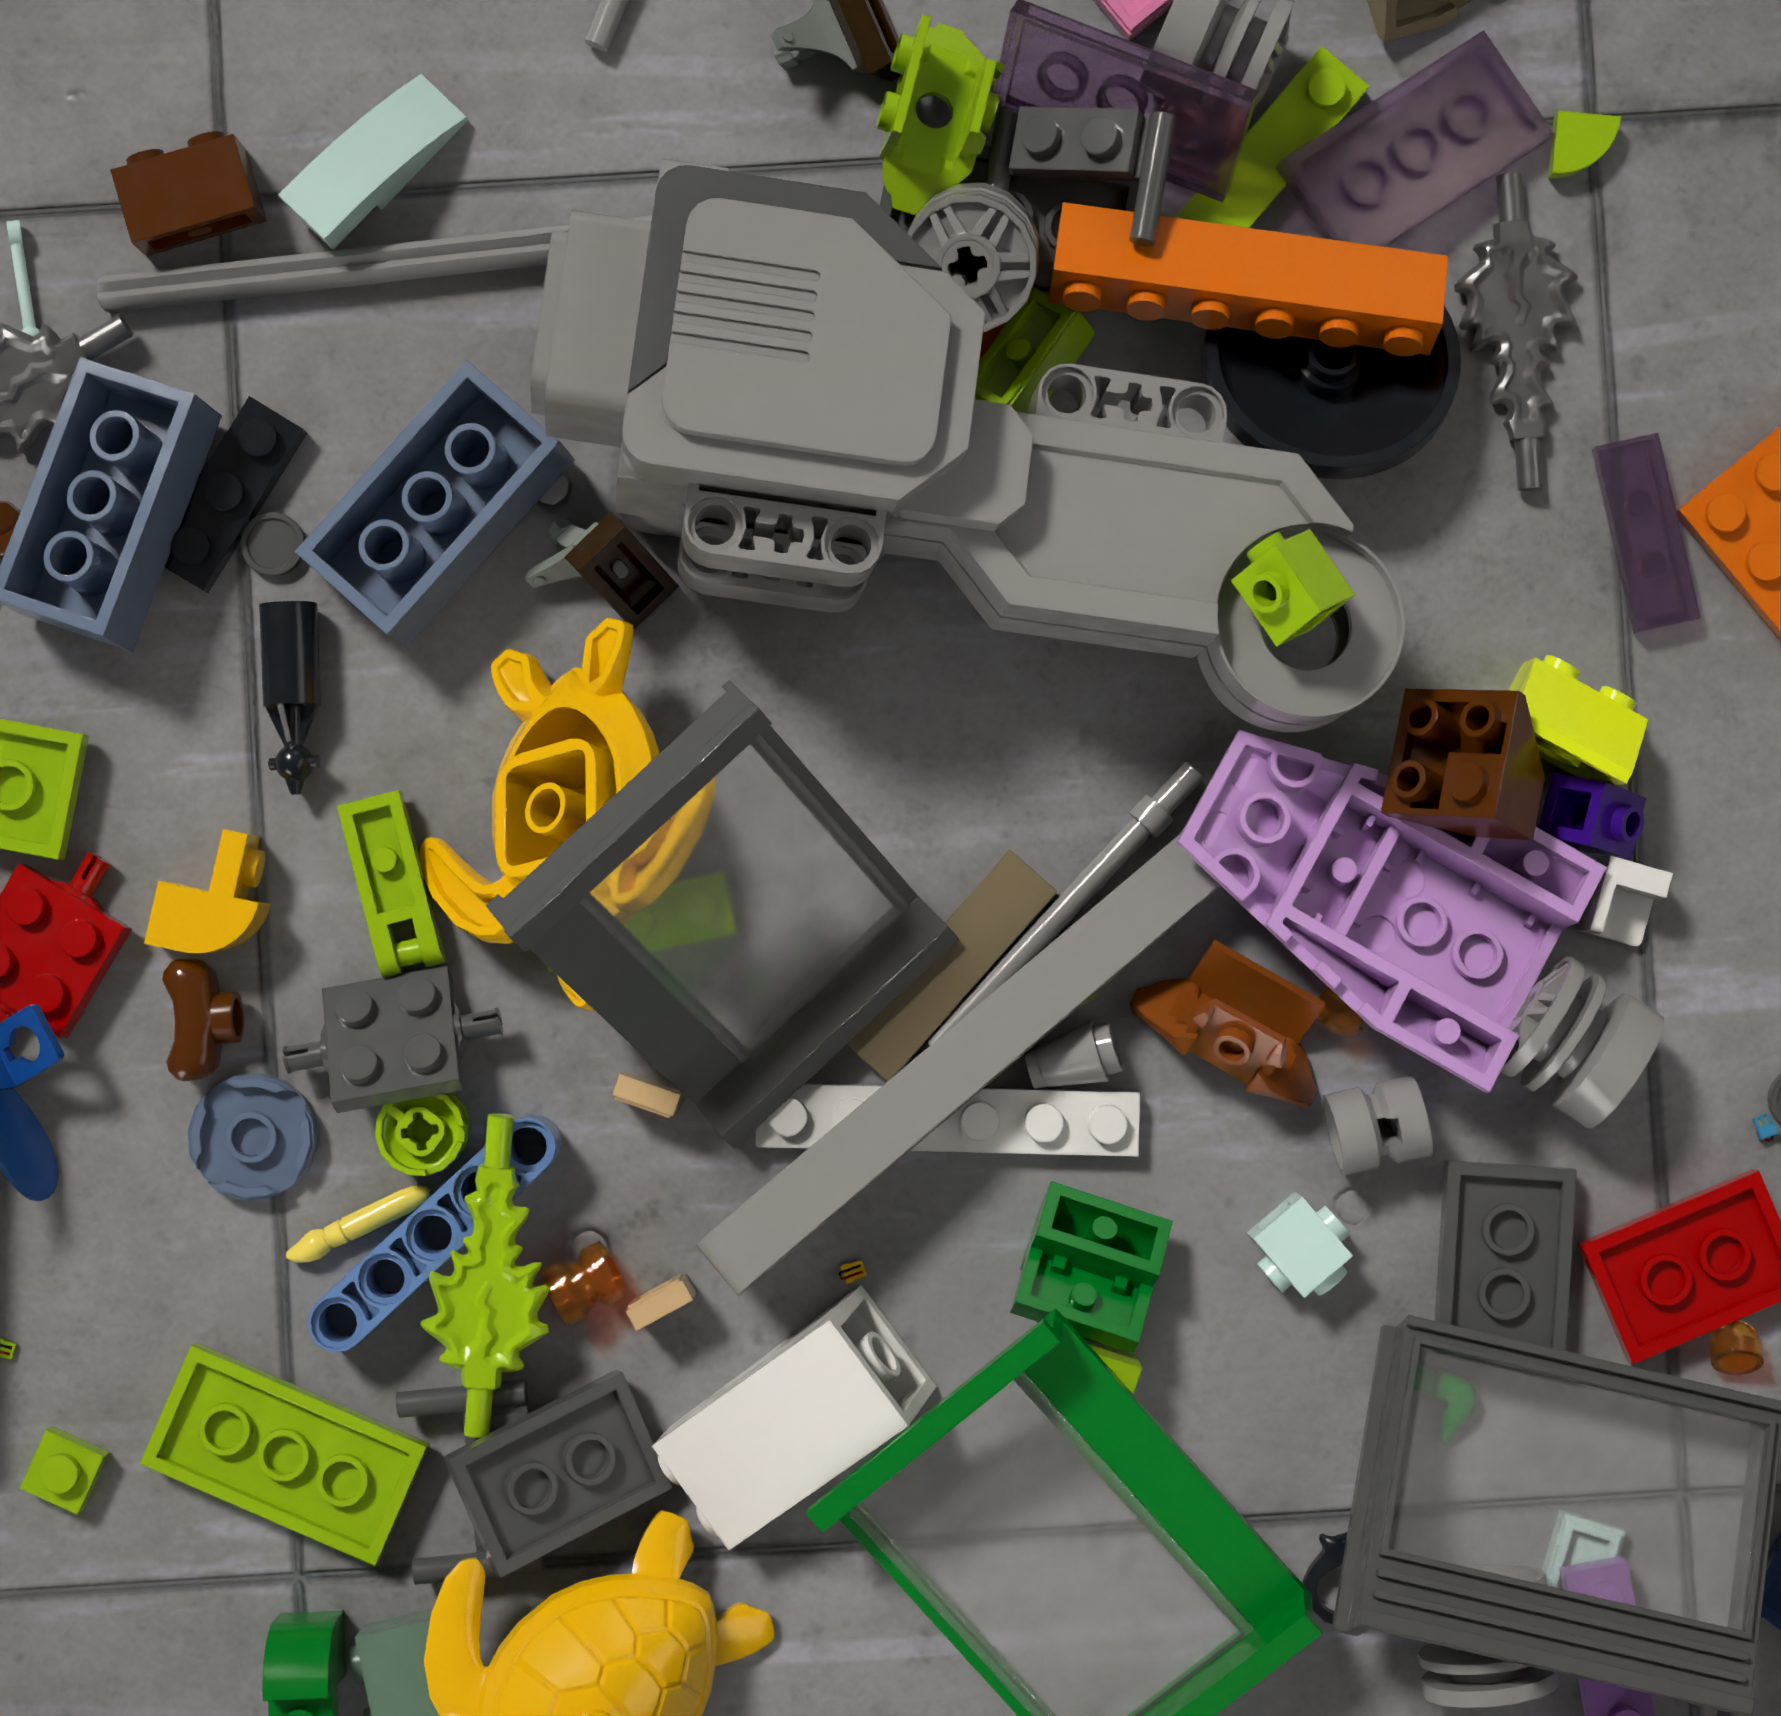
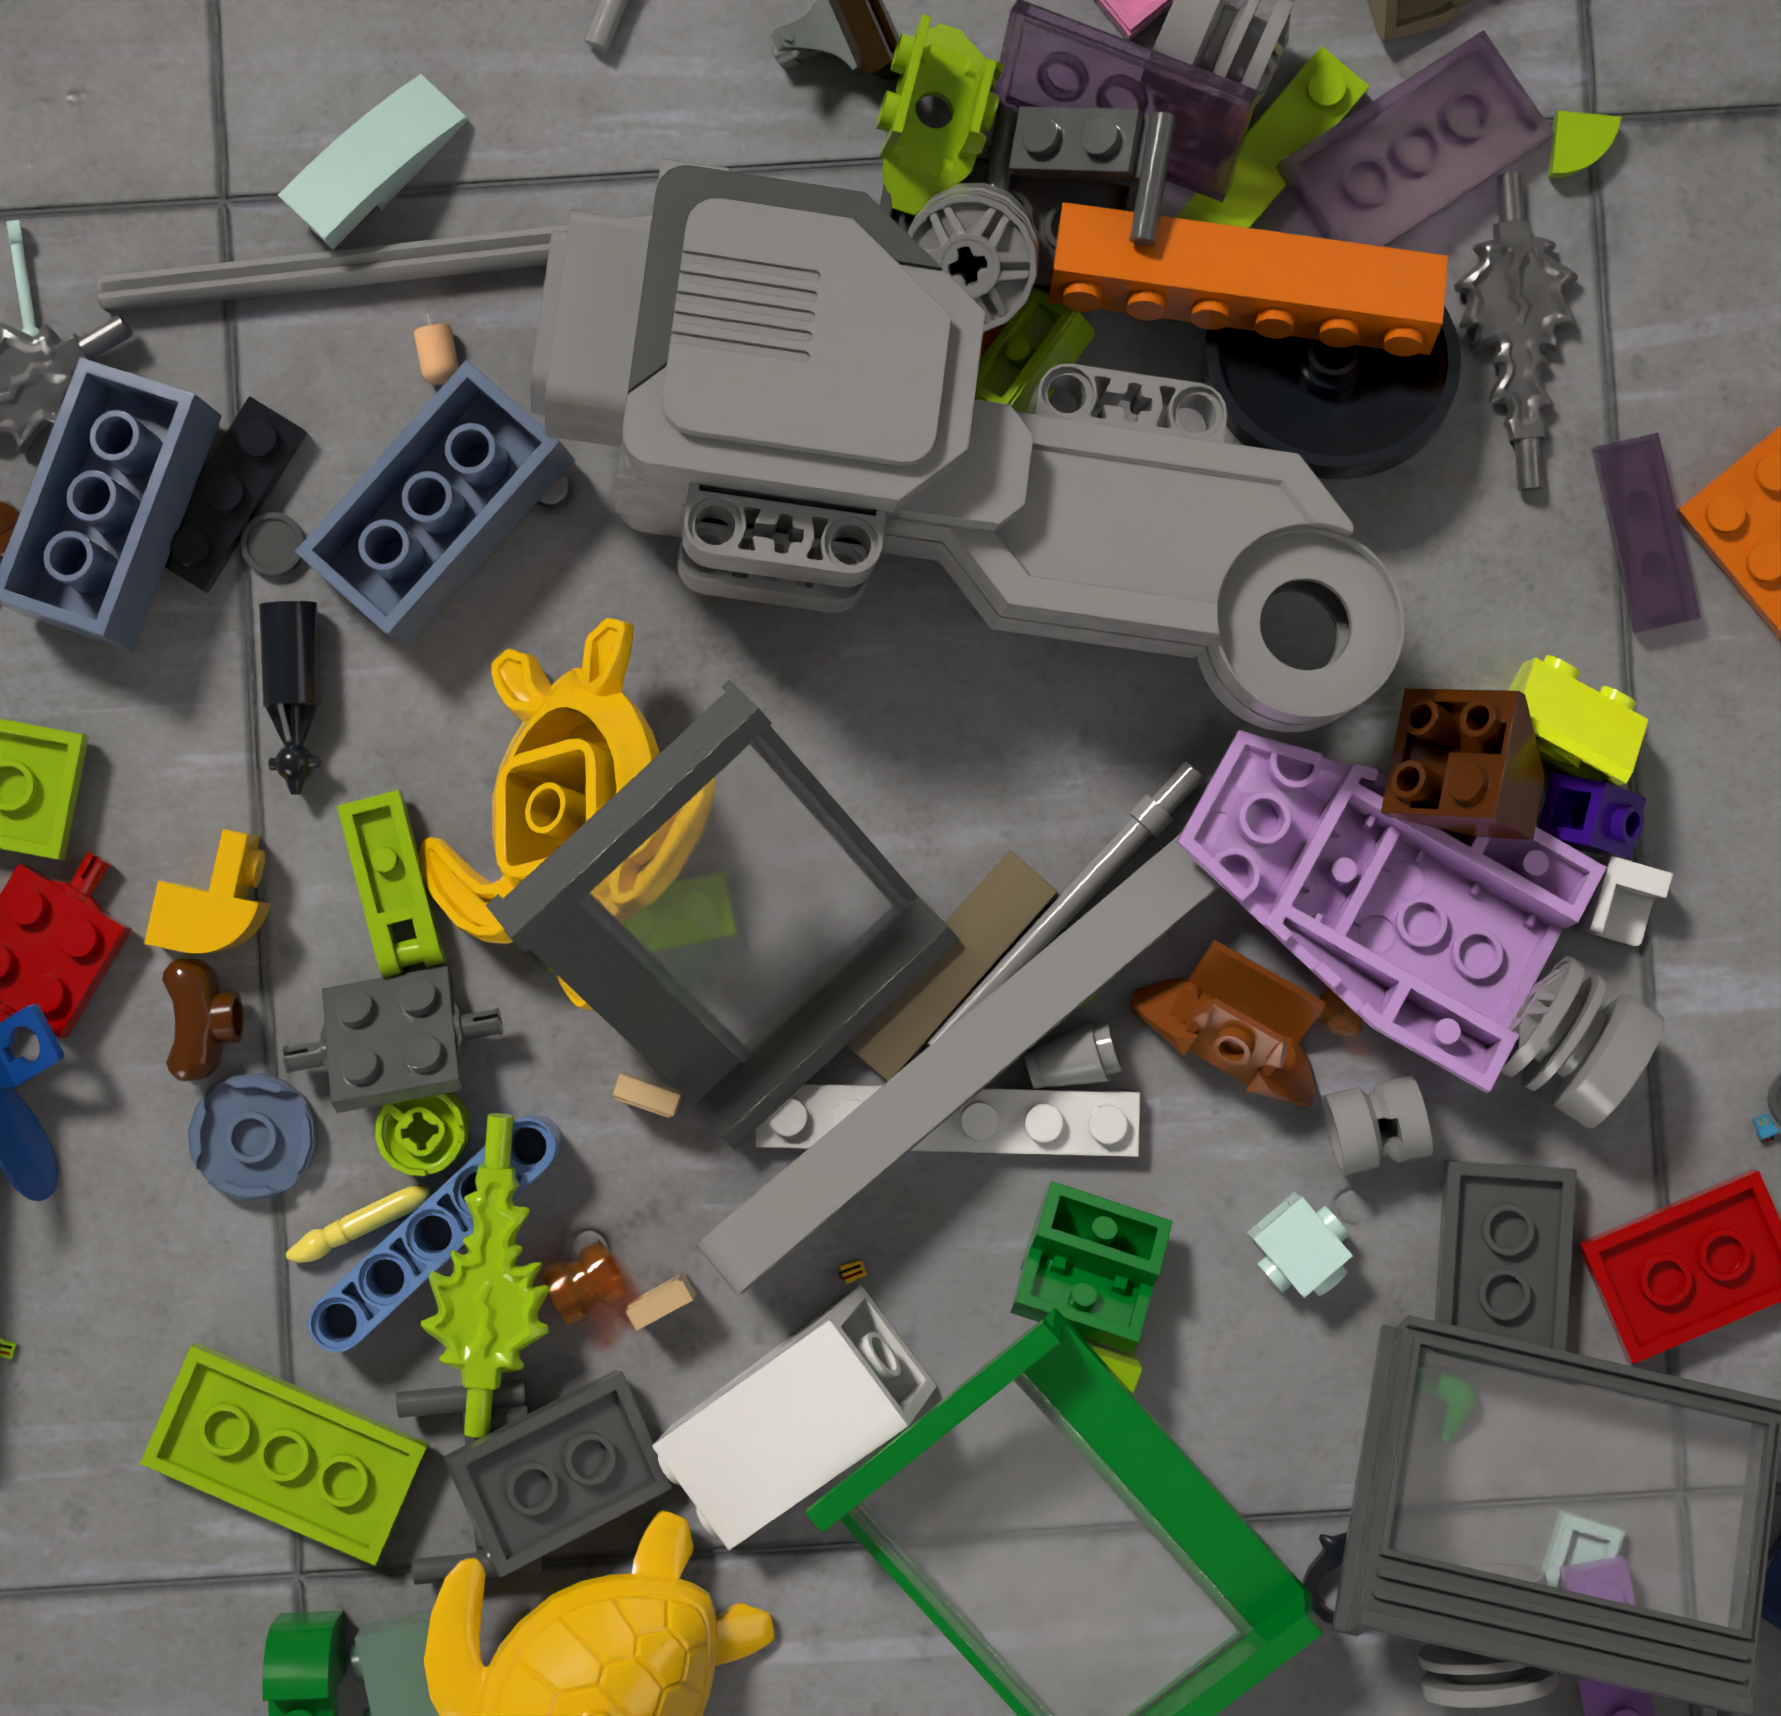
lime plate [19,1426,110,1515] -> none
reddish brown brick [110,131,267,257] -> none
dark brown piece [525,512,679,630] -> none
lime brick [1231,529,1356,647] -> none
clear orange hinge [1710,1320,1764,1375] -> none
none -> light nougat piece [413,314,459,385]

